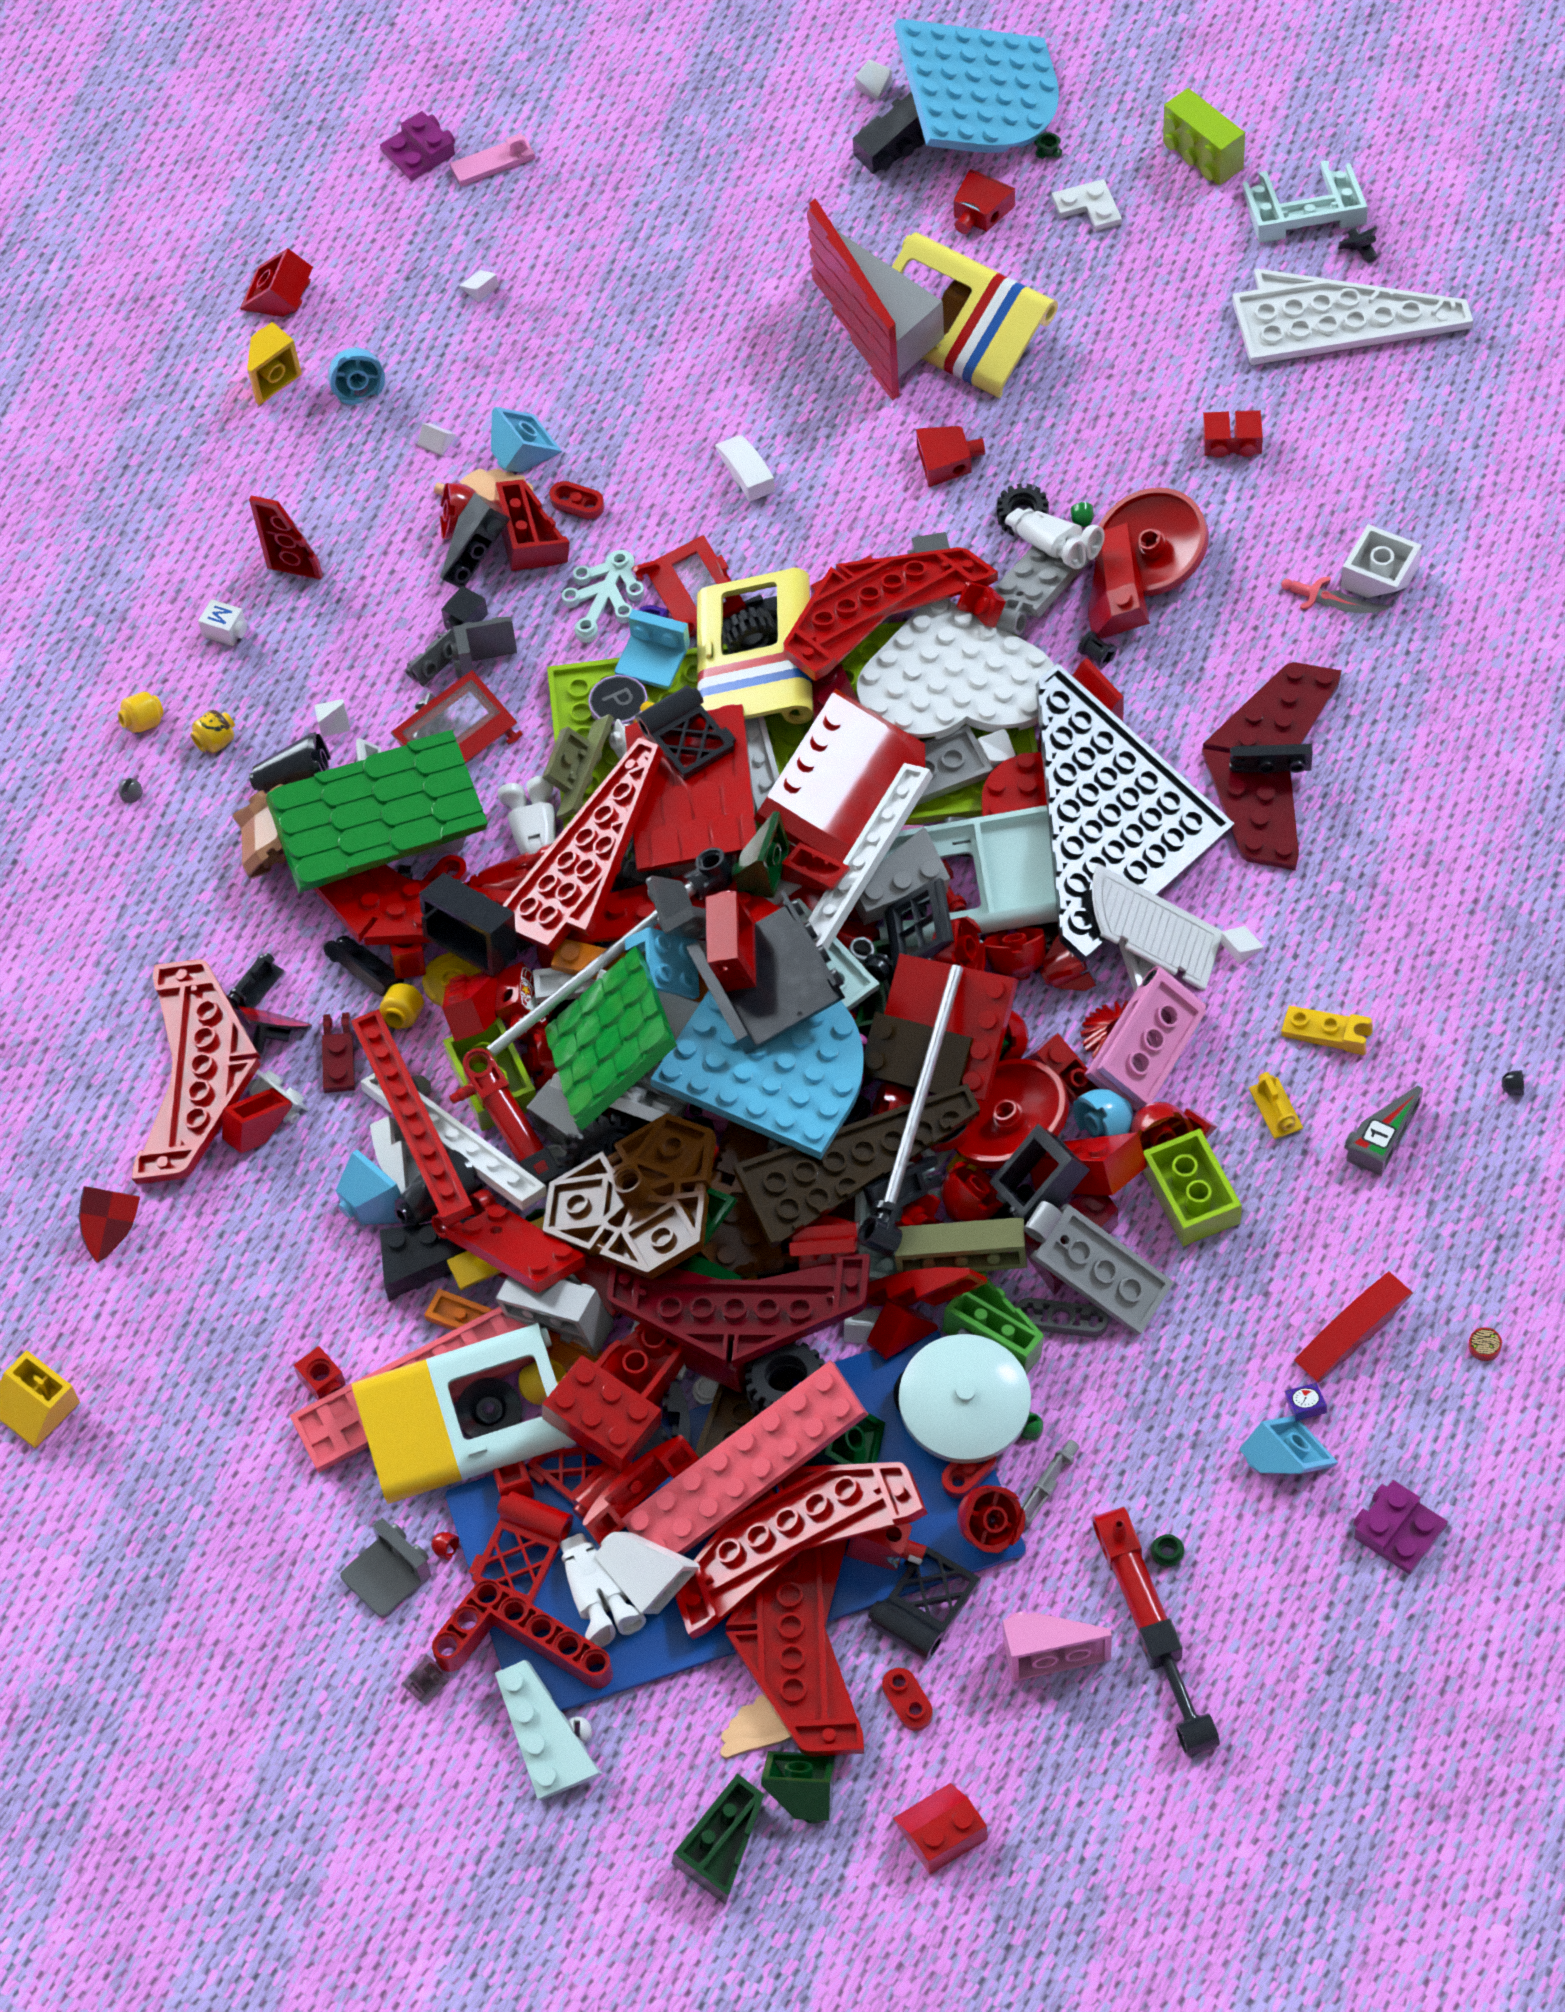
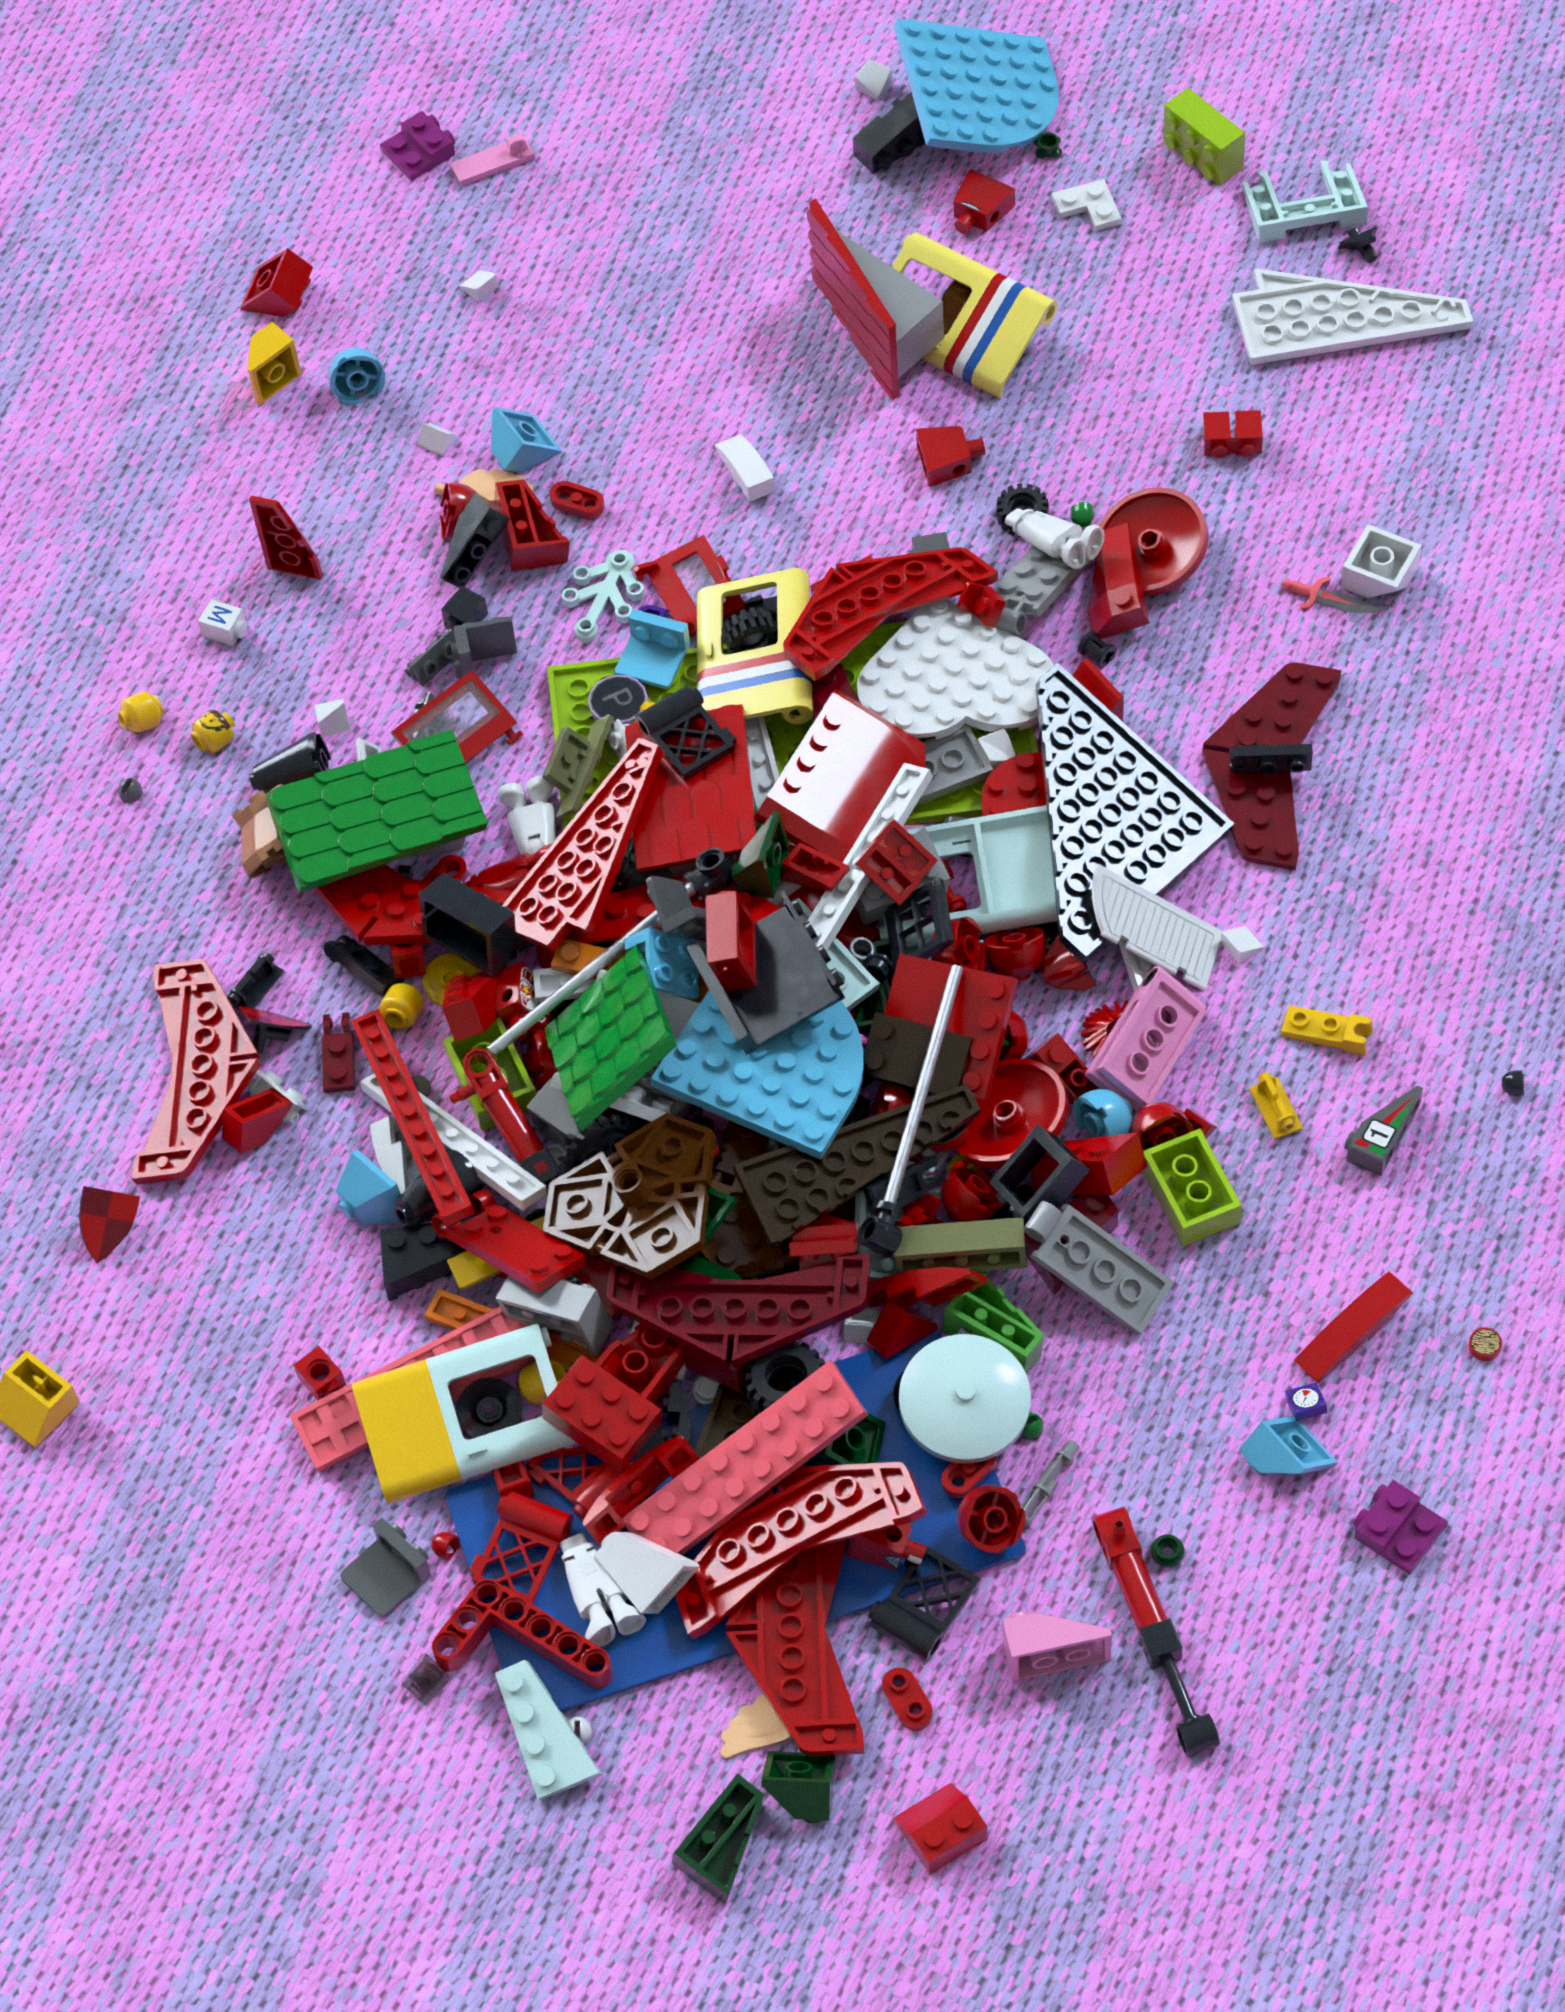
dark grey beam [1015,1298,1108,1338] -> none
none -> red slope [854,818,938,906]

